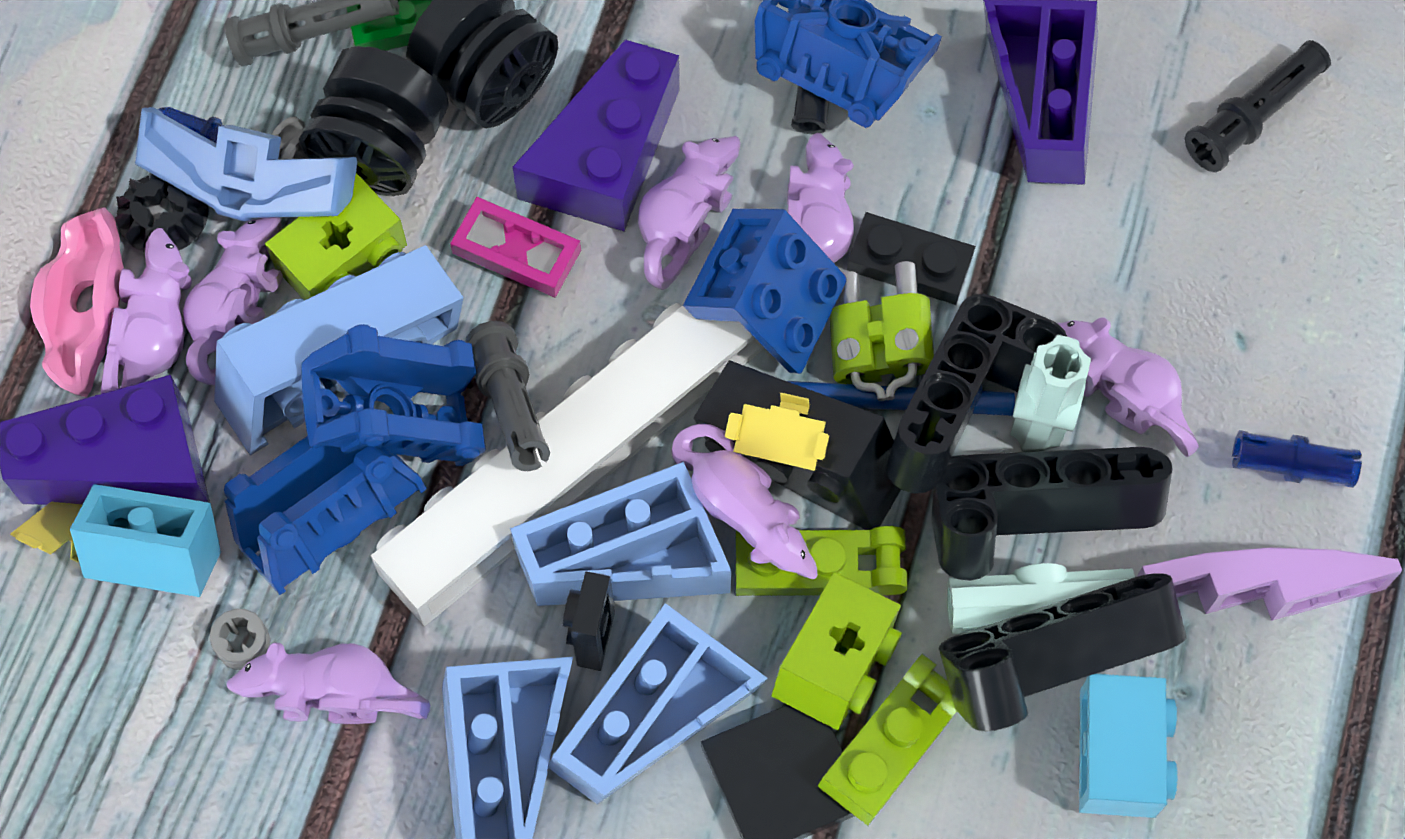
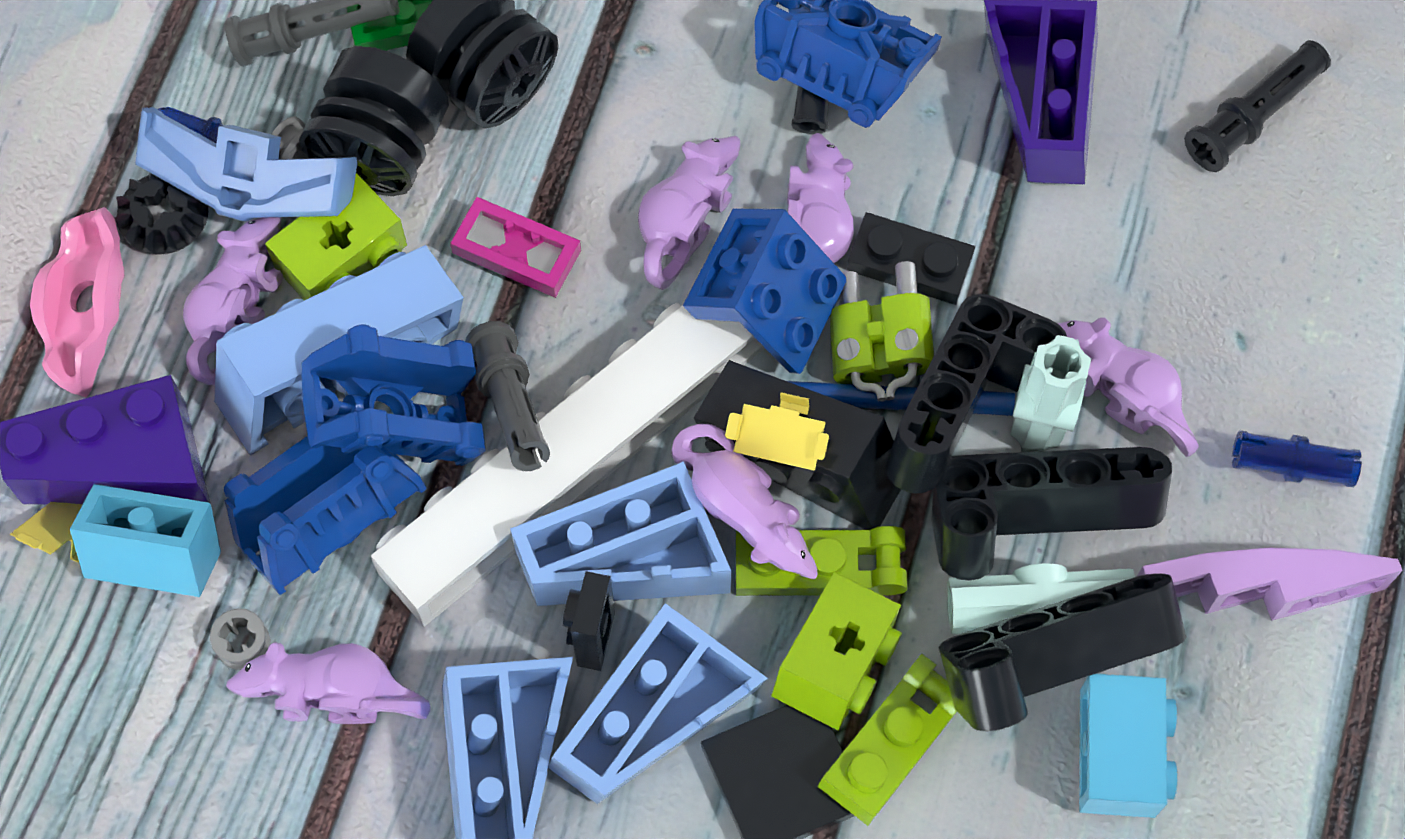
lavender animal [101,228,192,394] -> none
dark purple wedge [512,39,680,232] -> none

